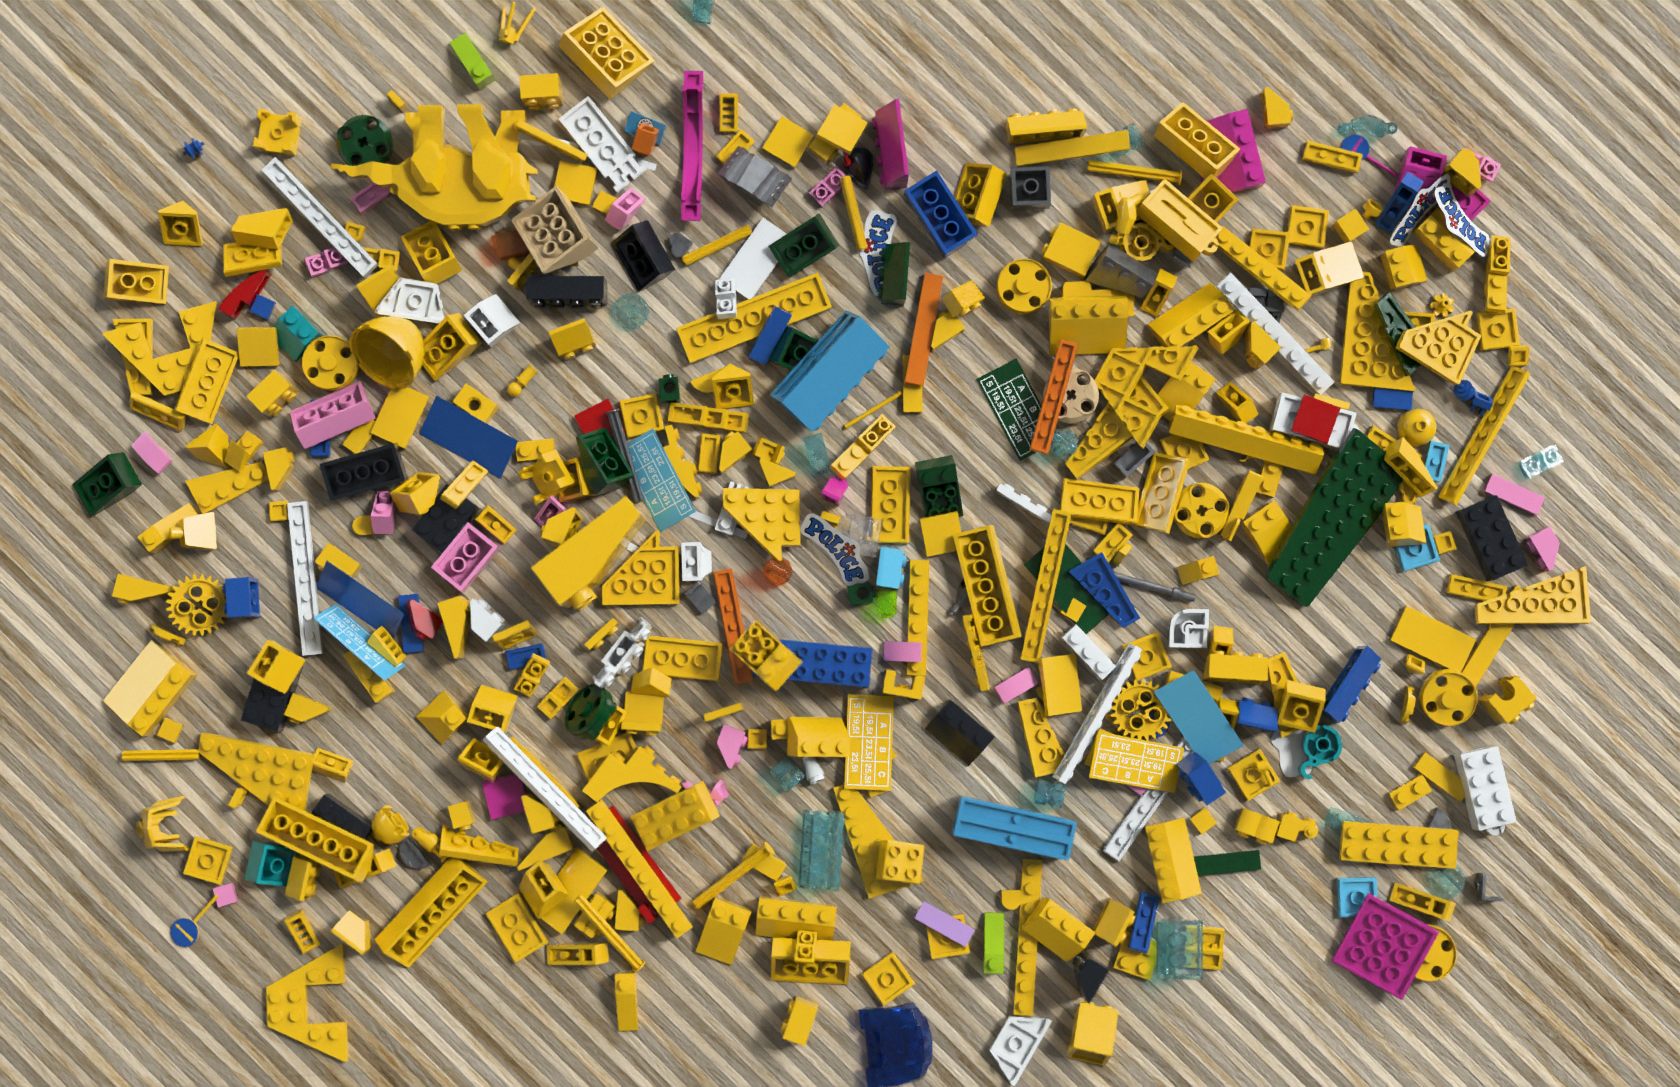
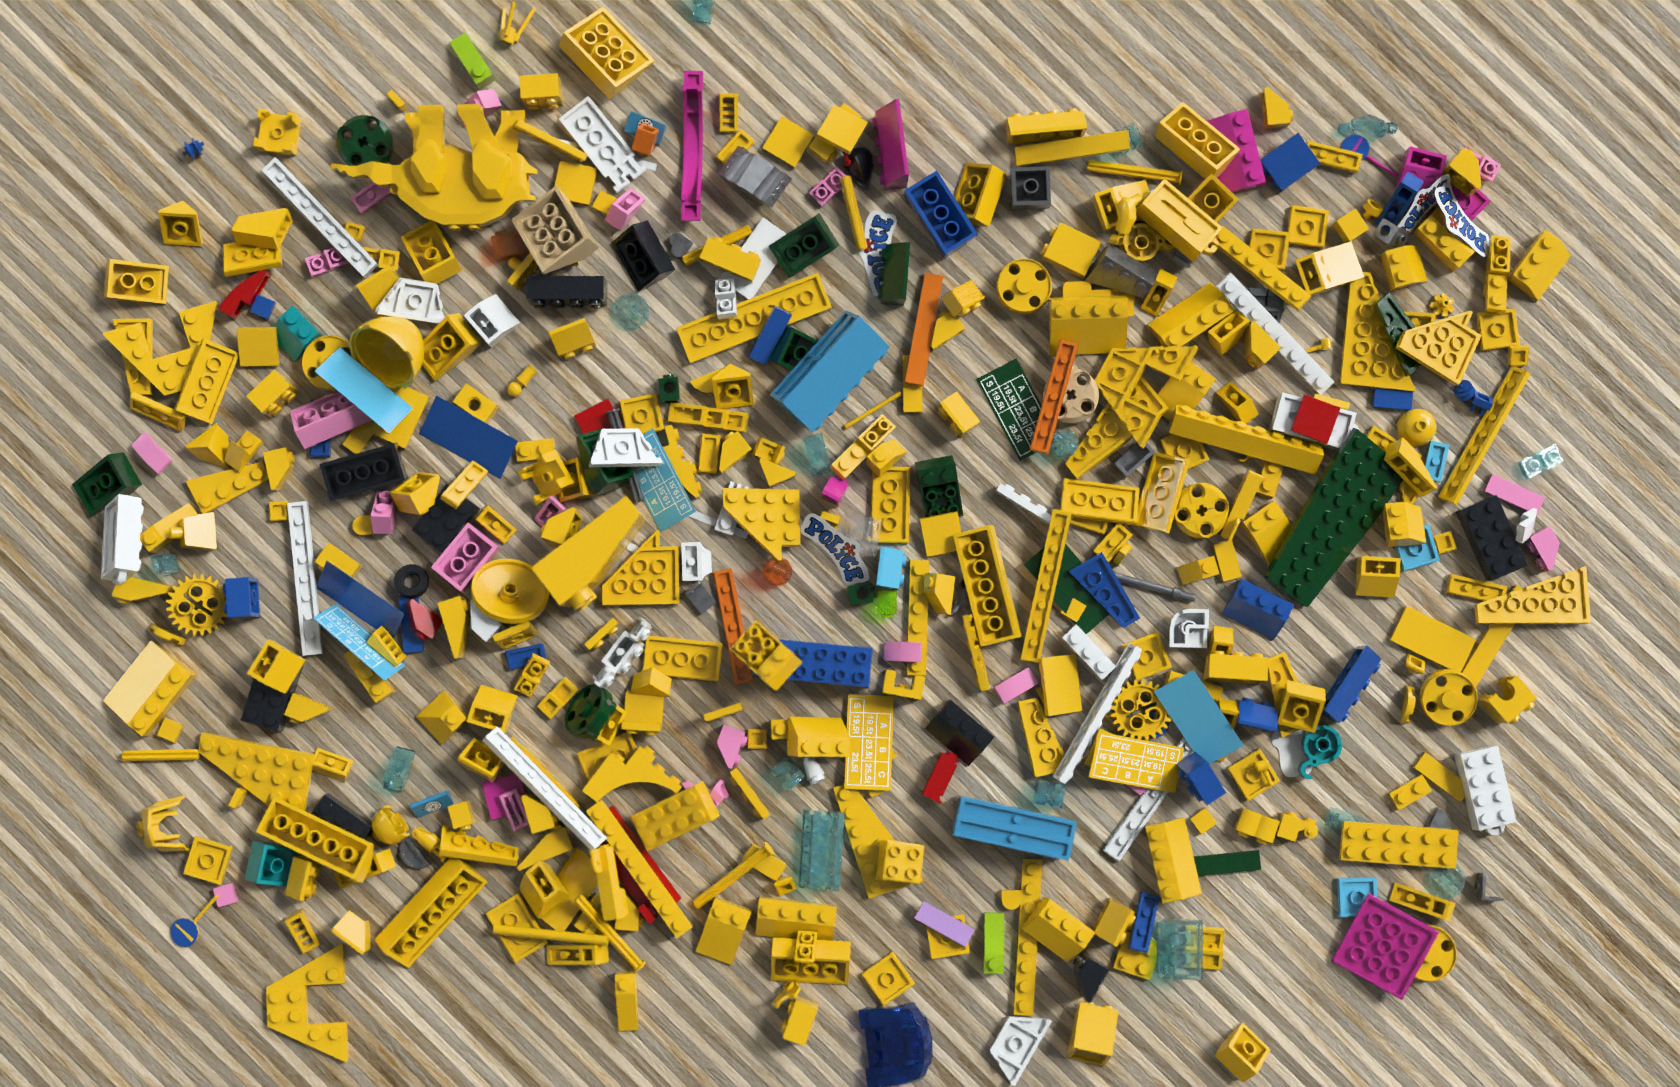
none -> white piece [101,494,143,585]
none -> clear light blue slope [150,554,180,576]
none -> medium azure sticker [315,347,413,433]
none -> clear light blue slope [383,746,415,794]
none -> black tyre [394,564,429,599]
none -> dark azure slope [410,790,454,817]
none -> bright pink slope [460,89,502,127]
none -> yellow dish [471,559,549,624]
none -> yellow piece [493,924,609,946]
none -> bright pink tile [499,788,529,832]
none -> white wing [589,429,662,467]
none -> yellow piece [589,844,628,921]
none -> yellow brick [699,236,761,283]
none -> yellow plate [729,767,770,819]
none -> yellow plate [771,980,801,1009]
none -> yellow slope [866,439,907,478]
none -> red window [921,751,959,804]
none -> yellow slope [923,573,955,615]
none -> yellow slope [938,392,980,437]
none -> yellow tile [1213,541,1242,582]
none -> yellow slope [1214,1022,1271,1083]
none -> blue slope [1222,579,1294,640]
none -> blue panel [1261,133,1320,192]
none -> yellow slope [1355,556,1401,598]
none -> flat silver bracket [1374,218,1411,248]
none -> yellow slope [1507,230,1571,301]
none -> white slope [1516,508,1537,543]

